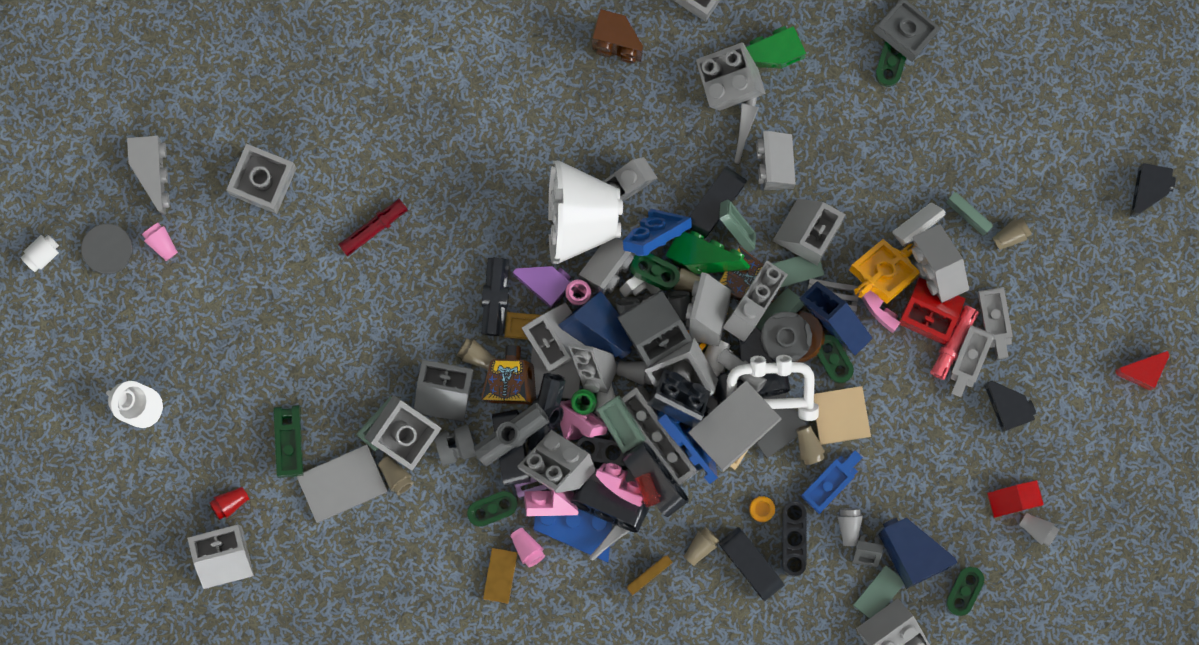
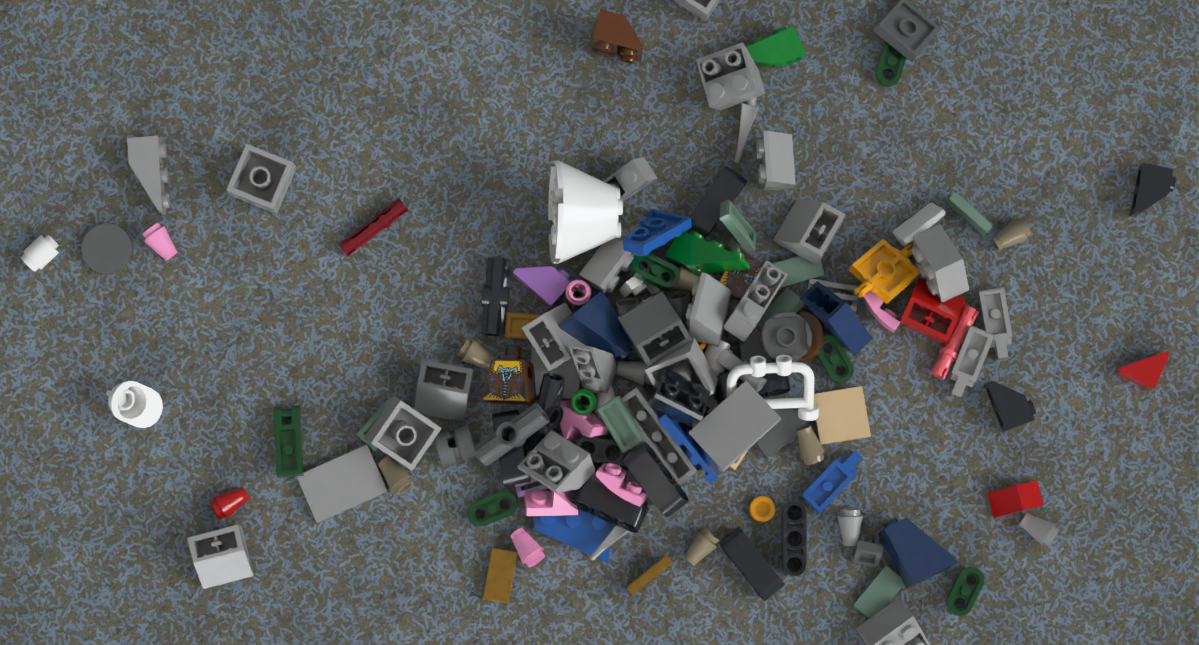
clear red pin [634,473,661,508] -> none

